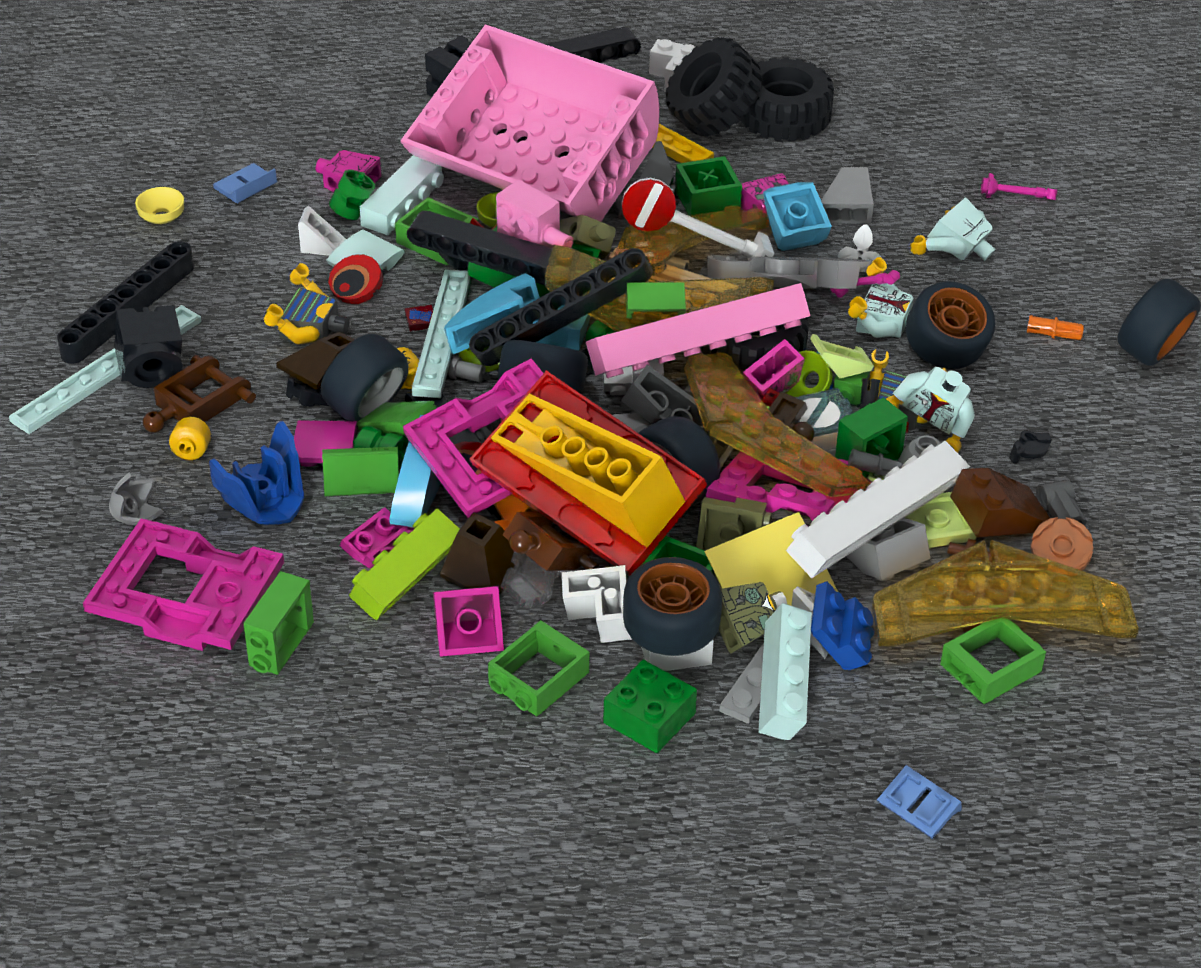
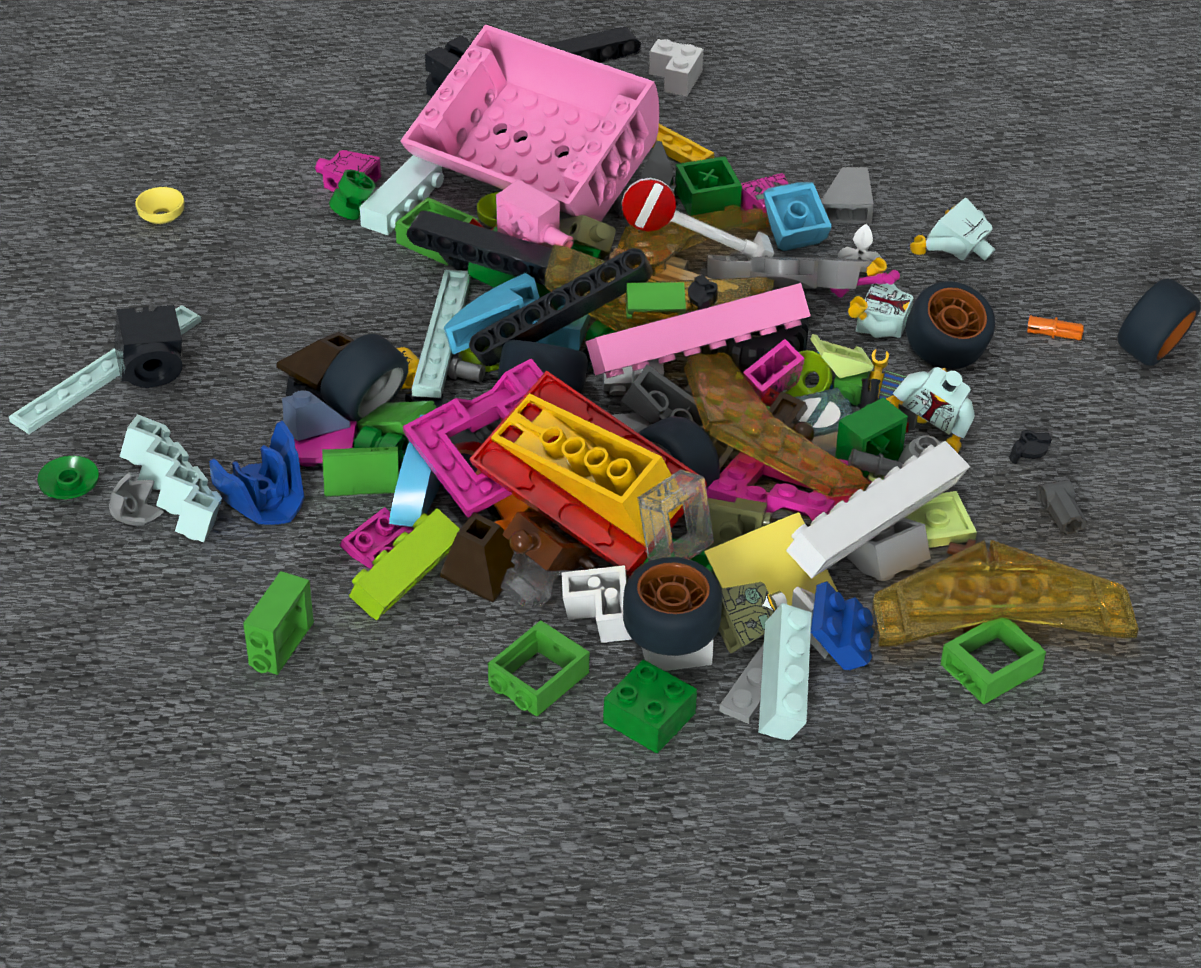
black beam [57,241,194,364] -> none
dark pink piece [83,518,284,651] -> none
reddish brown piece [143,355,256,433] -> none
yellow head [169,417,211,460] -> none
medium blue piece [213,163,277,204] -> none
torso [264,263,349,345] -> none
white slope [298,206,346,256] -> none
light aqua slope [326,230,405,271] -> none
tile [328,254,384,304] -> none
dark red tile [404,305,433,332] -> none
dark pink slope [433,586,504,657] -> none
black tyre [665,37,762,136] -> none
black tyre [740,57,834,142] -> none
medium blue piece [877,765,962,838] -> none
reddish brown slope [950,468,1050,537] -> none
dark pink piece [981,173,1057,200] -> none
nougat tile [1030,517,1093,576] -> none
none -> green dish [37,456,99,499]
none -> light aqua brick [119,414,222,542]
none -> sand blue slope [282,391,350,441]
none -> clear window [637,469,714,562]
none -> black piece [688,274,718,310]

